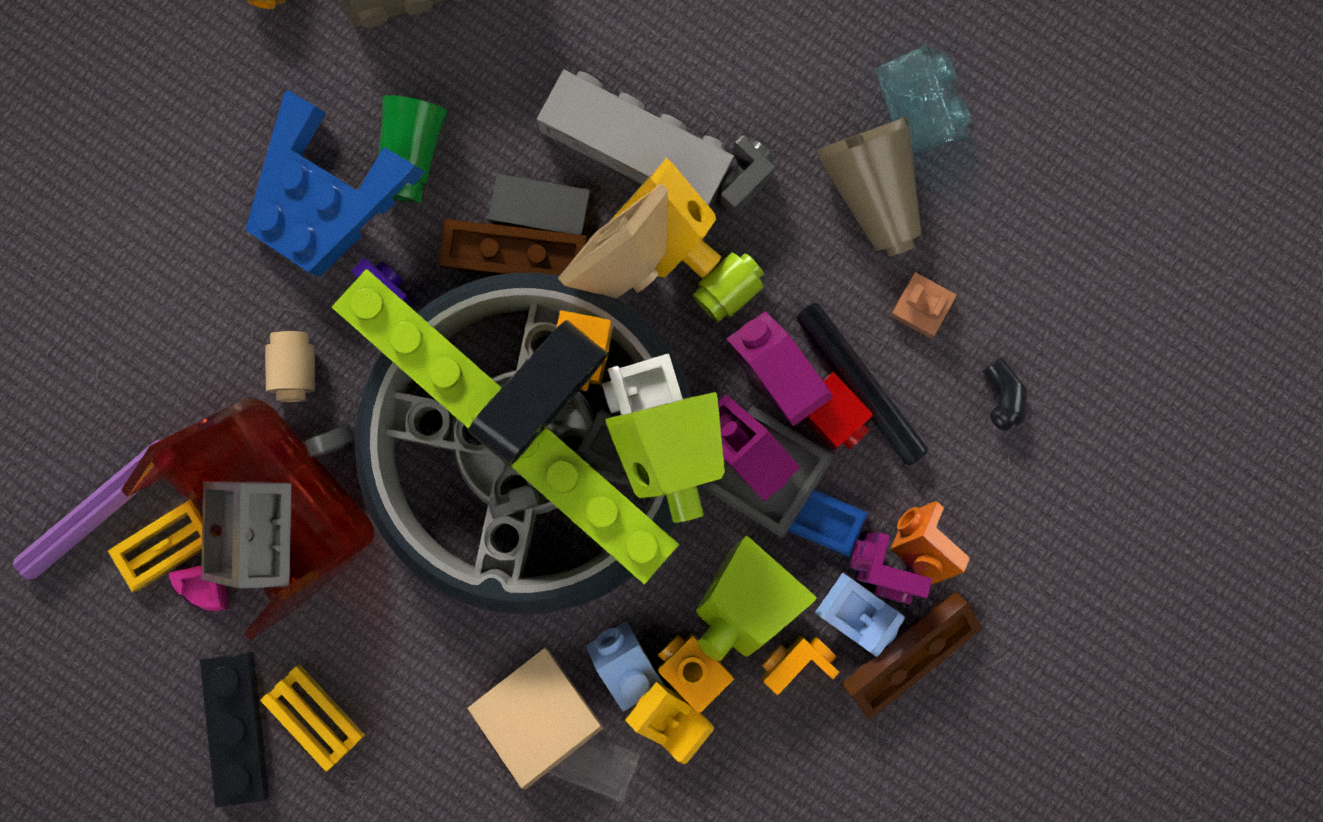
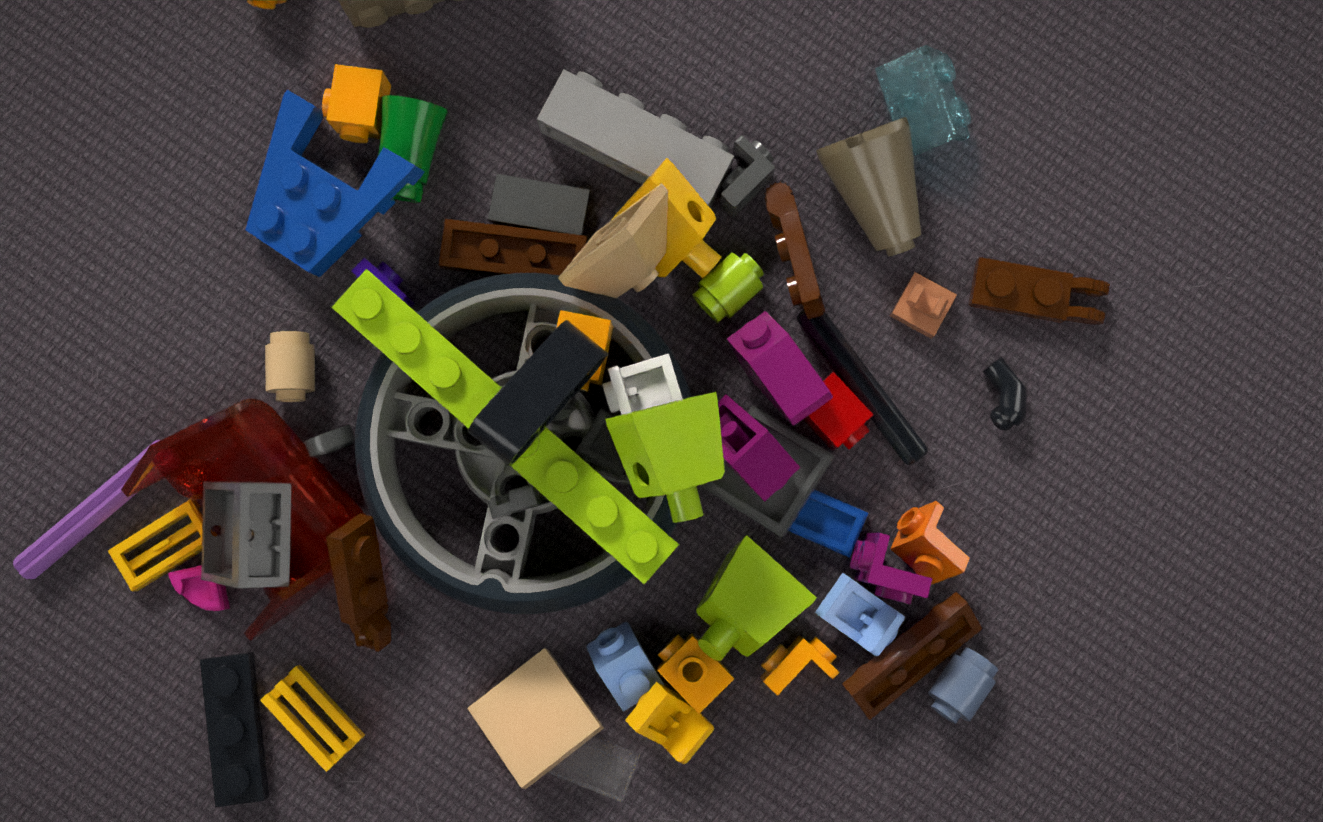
none -> light orange brick [322,64,391,143]
none -> reddish brown hinge [326,514,391,652]
none -> reddish brown hinge [764,181,826,319]
none -> sand blue brick [928,647,998,724]
none -> reddish brown hinge [968,257,1110,325]

